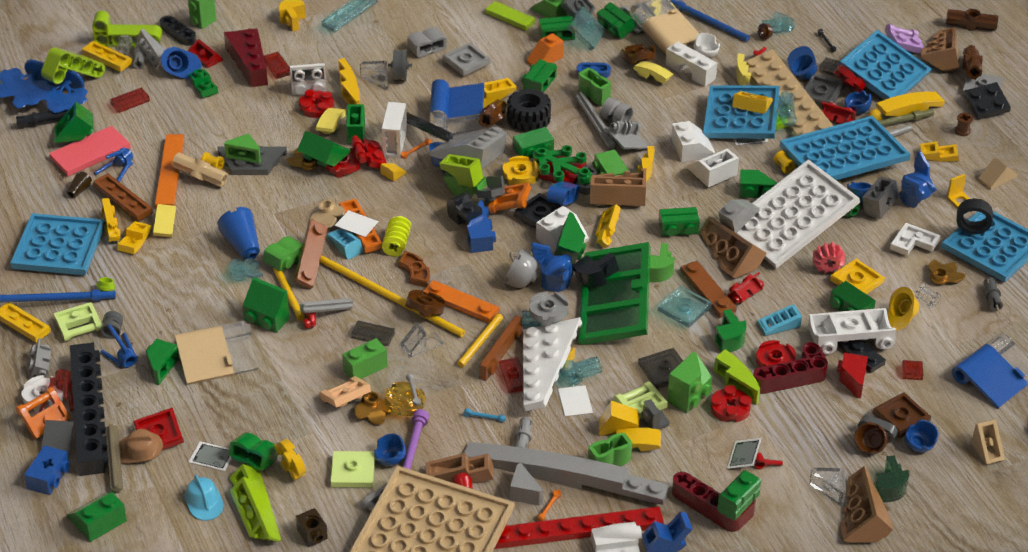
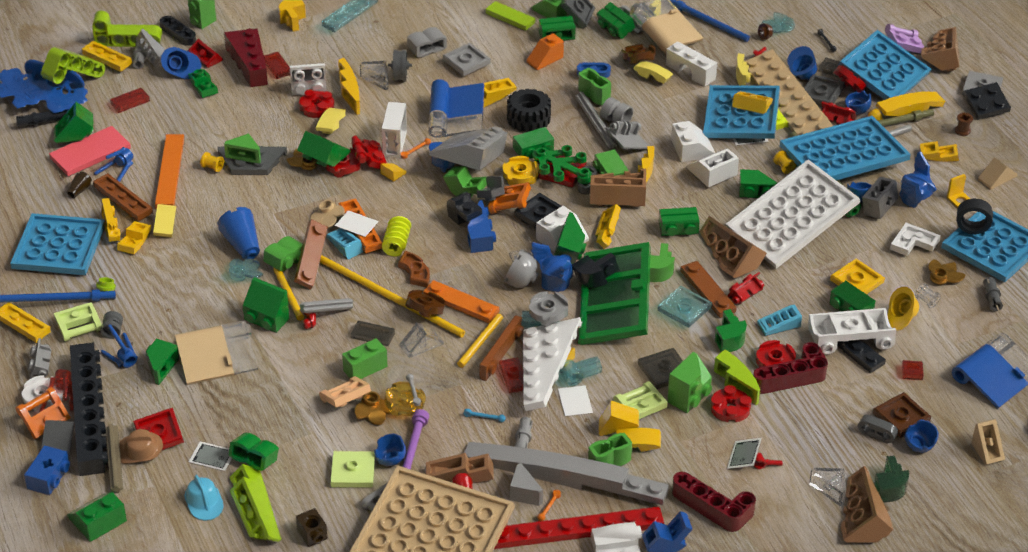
clear bush [115,35,133,56] -> none
tan piece [172,152,228,188] -> none
yellow plate [274,438,306,480] -> none
green brick [346,104,365,143] -> none
black axle [406,112,453,142] -> none
lime arch [439,154,484,187] -> none
reddish brown piece [478,99,507,128] -> none
green brick [521,59,557,93] -> none
blue beam [547,181,580,206] -> none
clear light blue plate [567,6,606,51] -> none
dark grey bracket [642,399,670,429] -> none
white hair [694,33,720,58] -> none
green brick [717,470,761,520] -> none
light grey slope [718,200,760,233] -> none
clear light blue piece [776,91,797,127] -> none
coral gear [812,241,845,274] -> none
red slope [837,353,868,398] -> none
reddish brown hair [854,422,888,454] -> none
reddish brown piece [946,9,999,31] -> none
reddish brown piece [962,45,983,80] -> none

